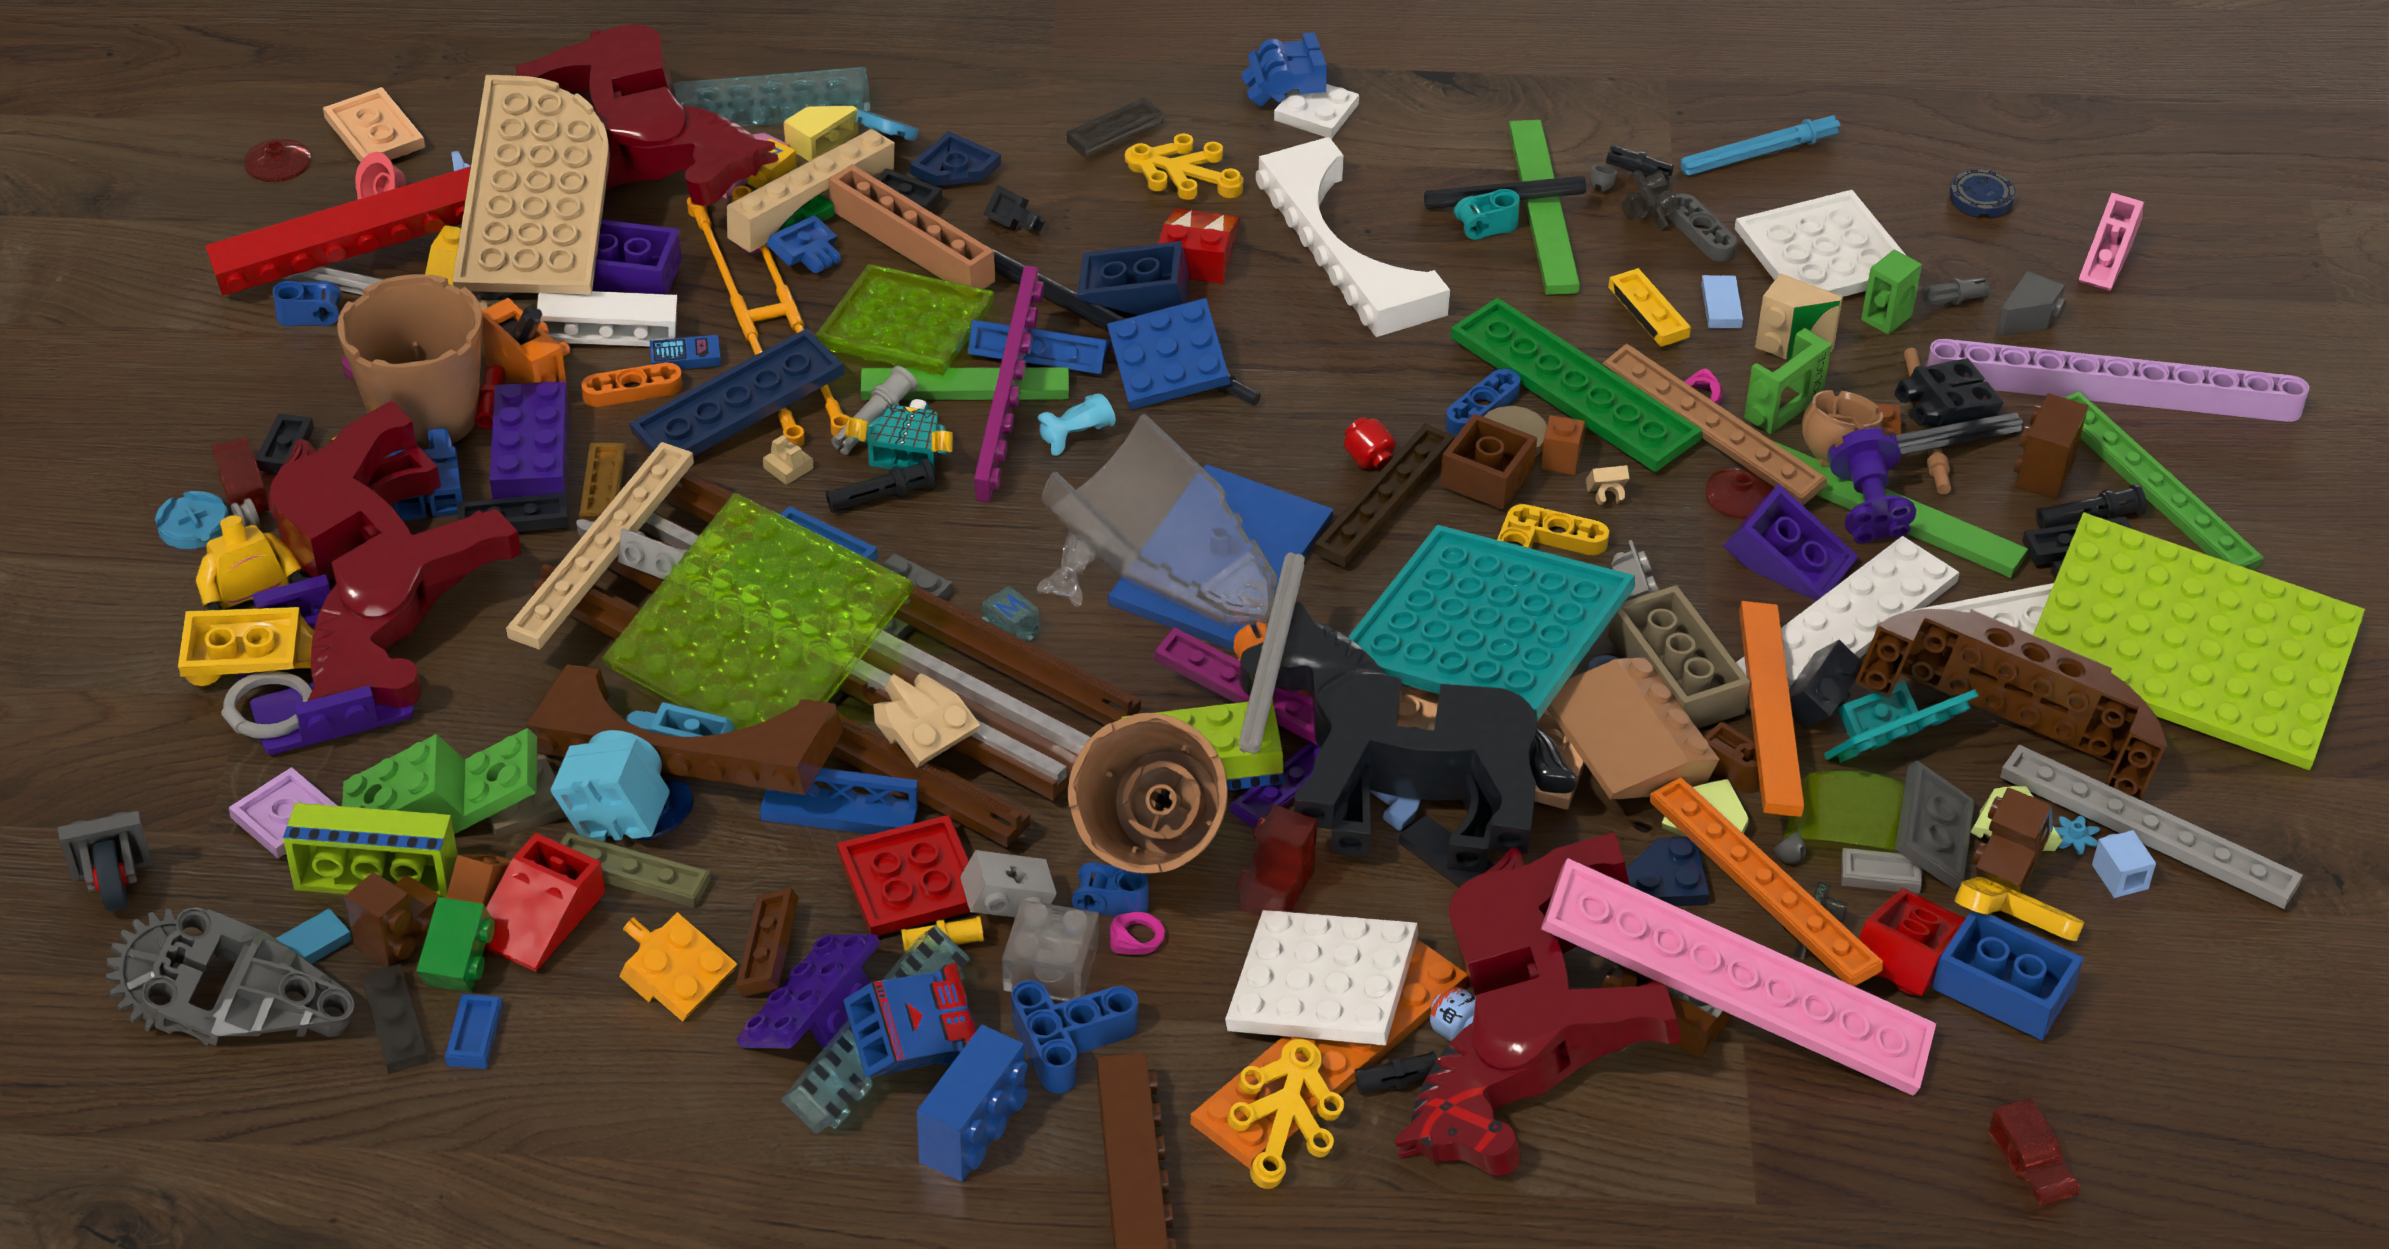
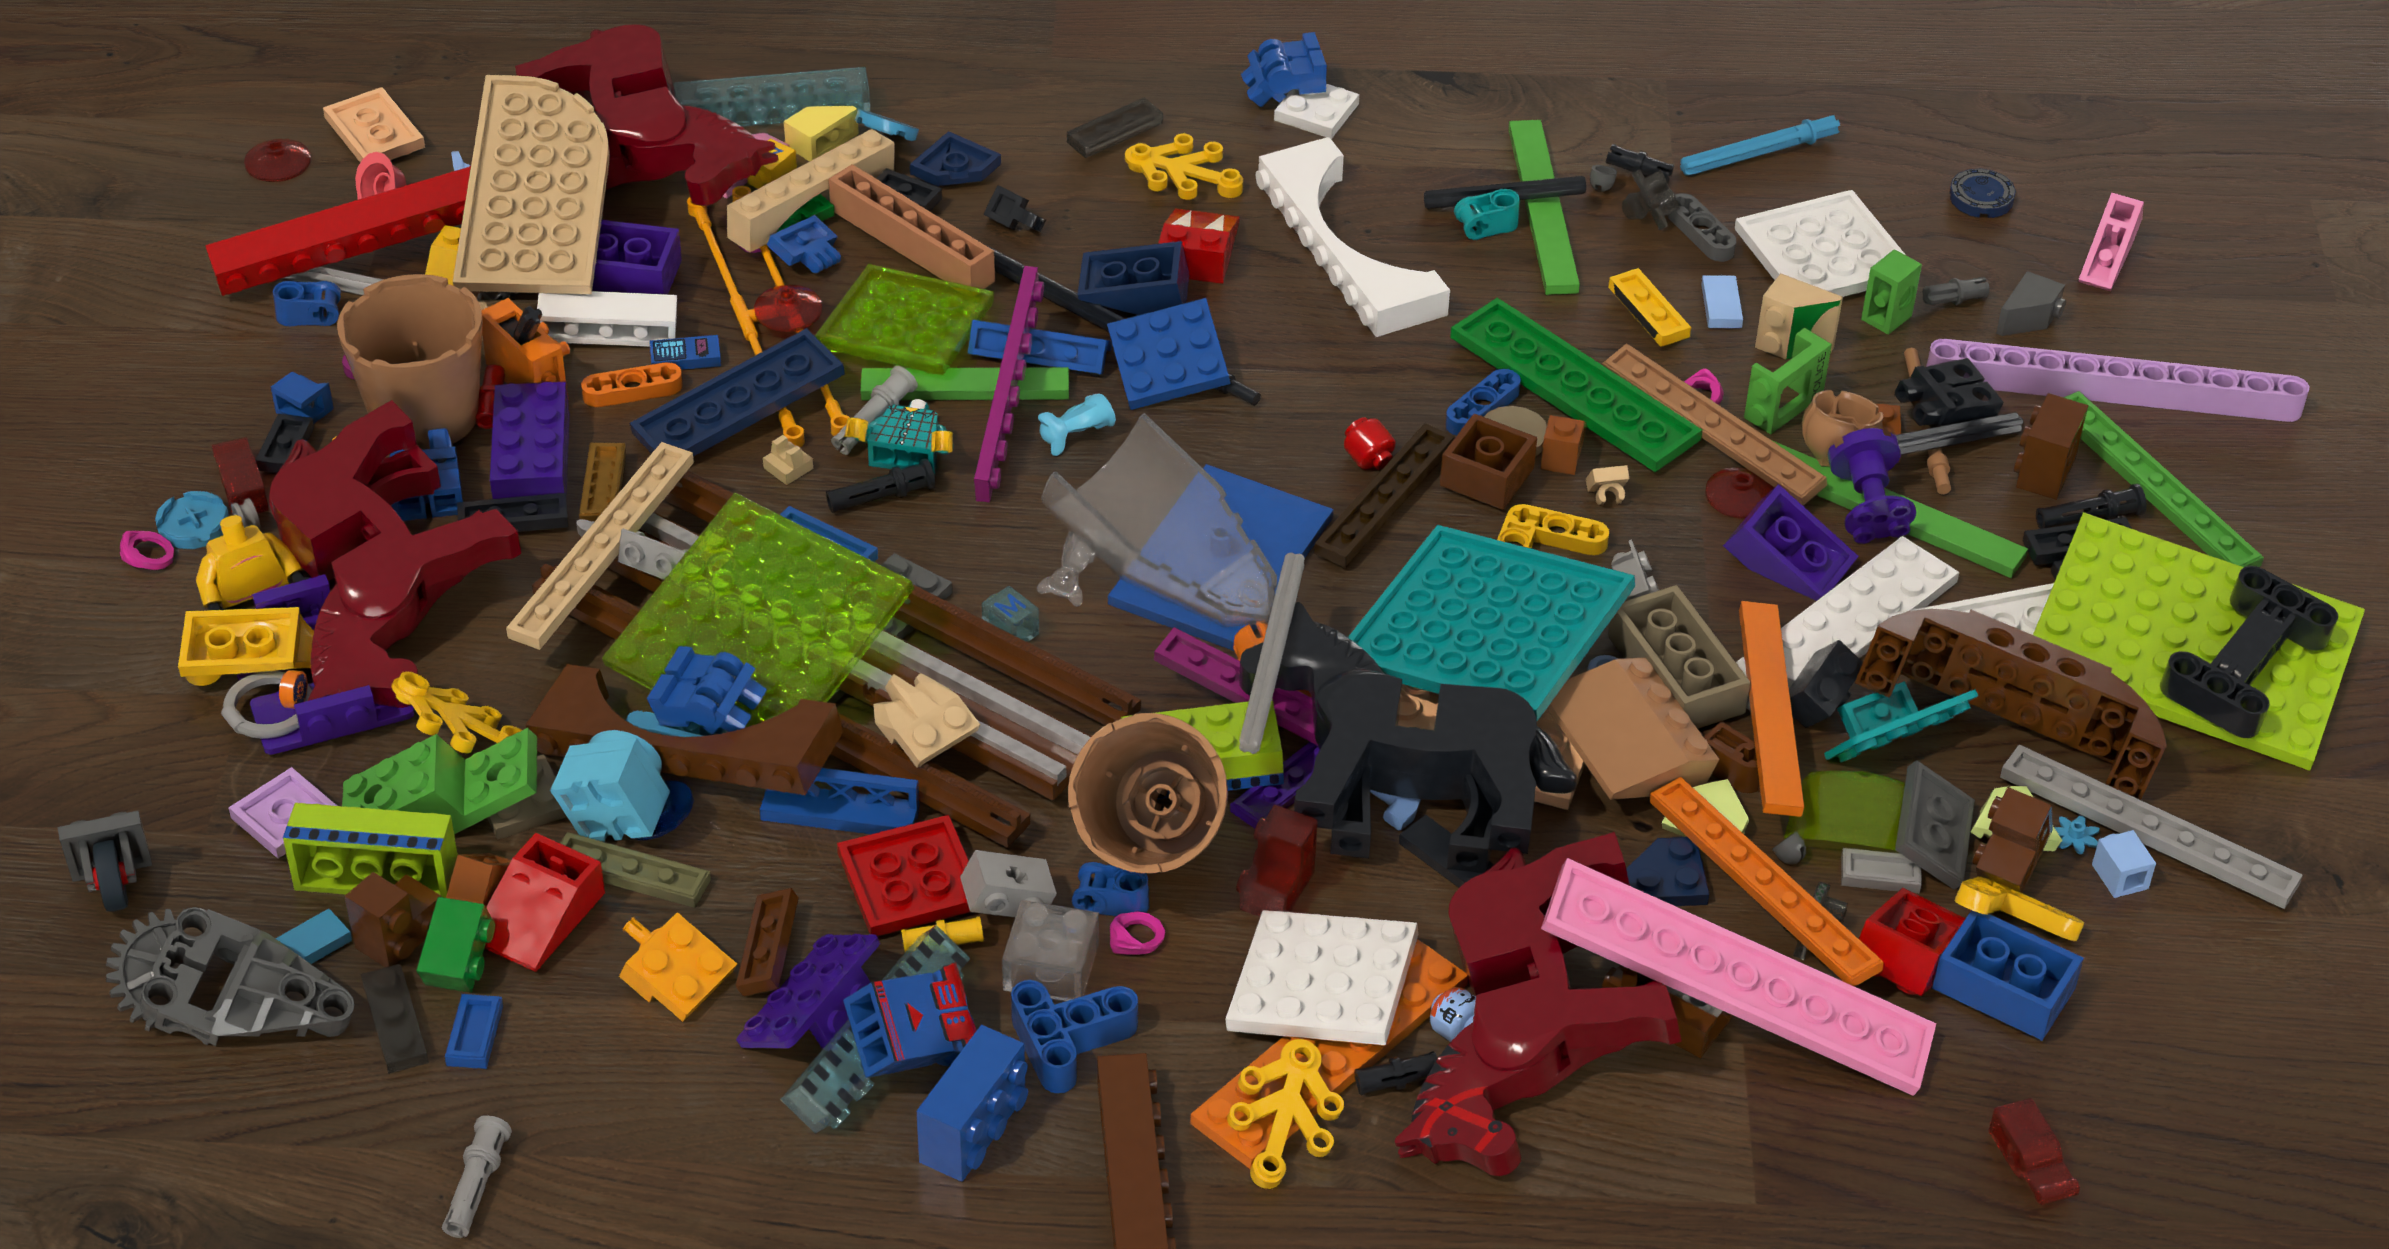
none -> dark pink piece [120,531,175,570]
none -> blue window [271,371,334,424]
none -> orange tile [279,670,308,709]
none -> yellow plant [391,672,522,754]
none -> light grey pin [442,1115,512,1238]
none -> blue hips [647,646,767,734]
none -> clear red dish [754,285,822,332]
none -> black beam [2160,566,2338,738]

